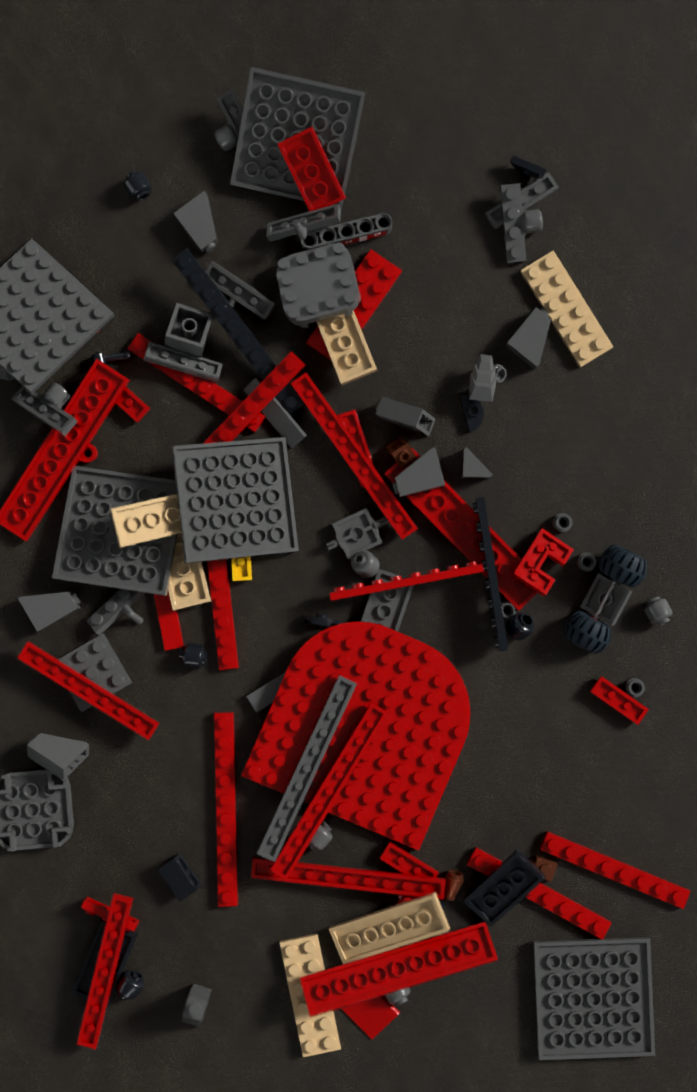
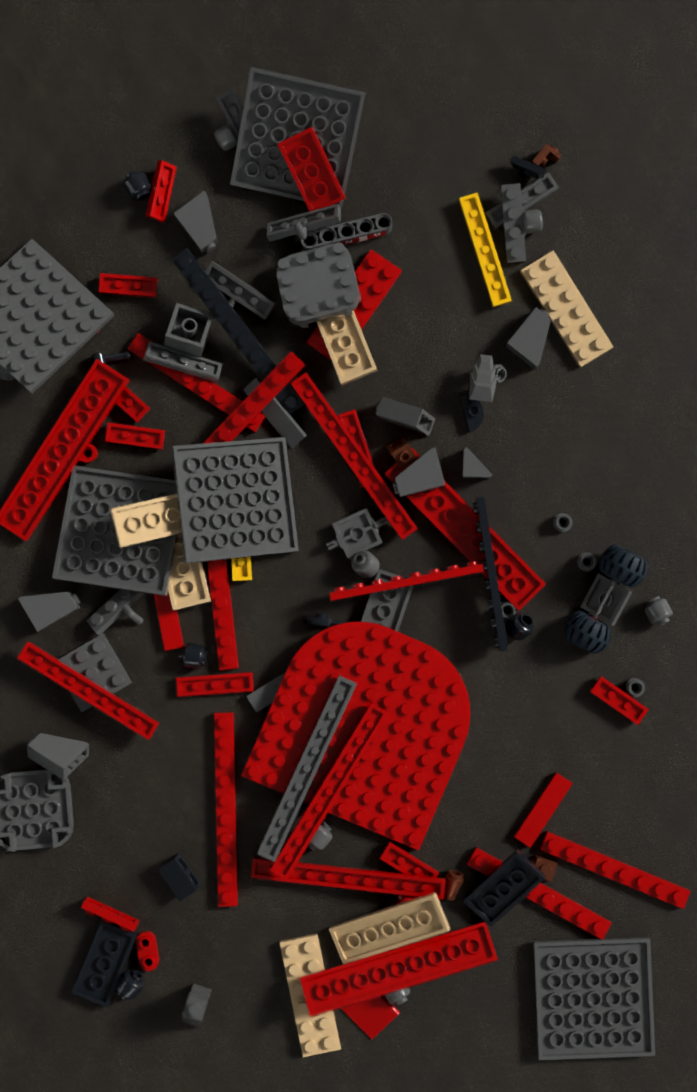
dark grey plate [11,383,77,436] -> none
red plate [77,893,133,1049] -> none
red plate [512,528,574,597] -> none
none -> red plate [99,273,158,298]
none -> red plate [105,422,165,450]
none -> red plate [136,931,159,971]
none -> red plate [145,160,177,222]
none -> red tile [176,672,254,697]
none -> yellow plate [459,192,512,308]
none -> red tile [514,772,573,848]
none -> copper bracket [531,144,561,168]

